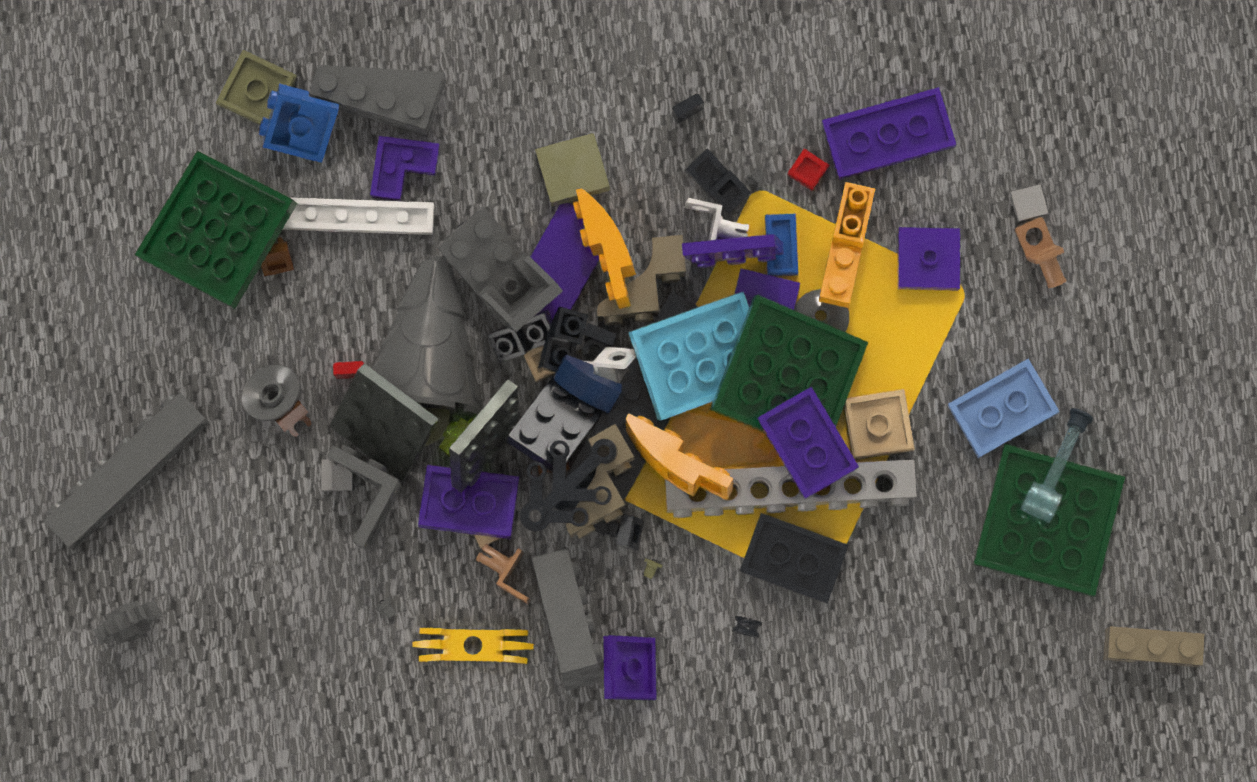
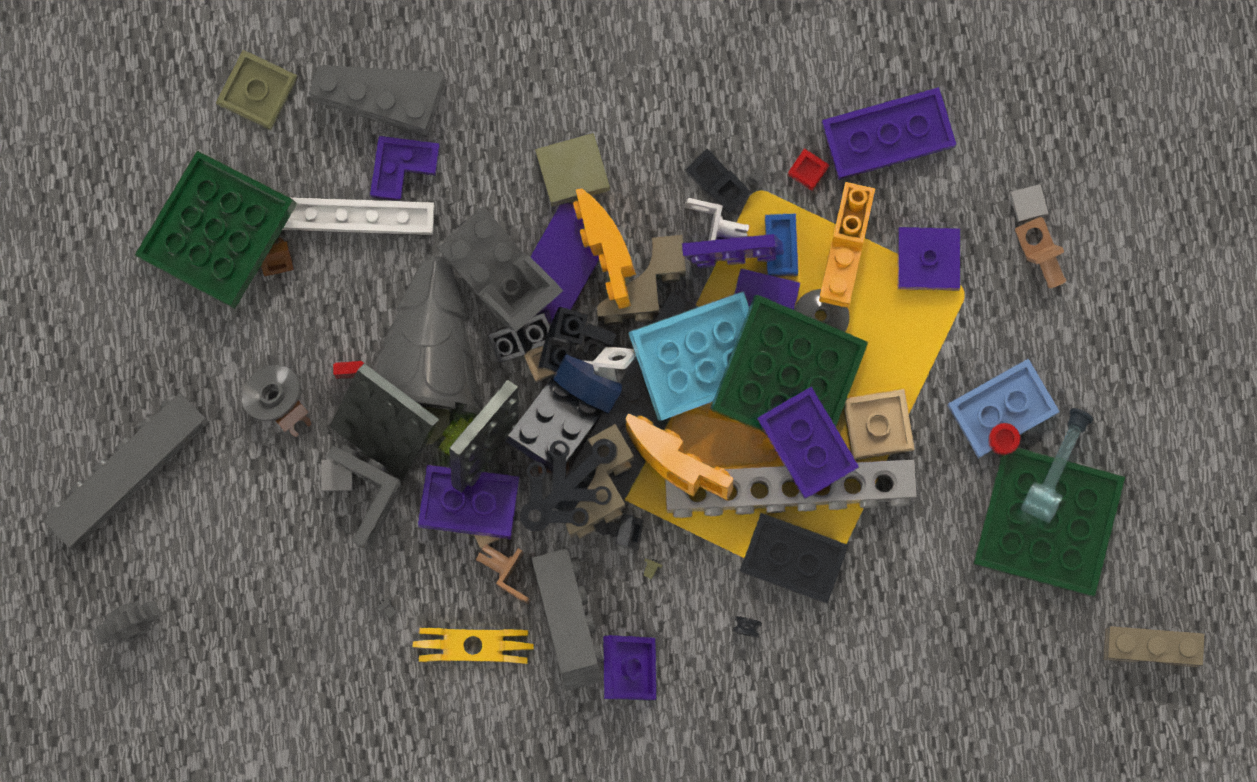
blue plate [259,83,339,163] -> none
black tile [672,93,704,124] -> none
none -> red tile [988,423,1020,455]

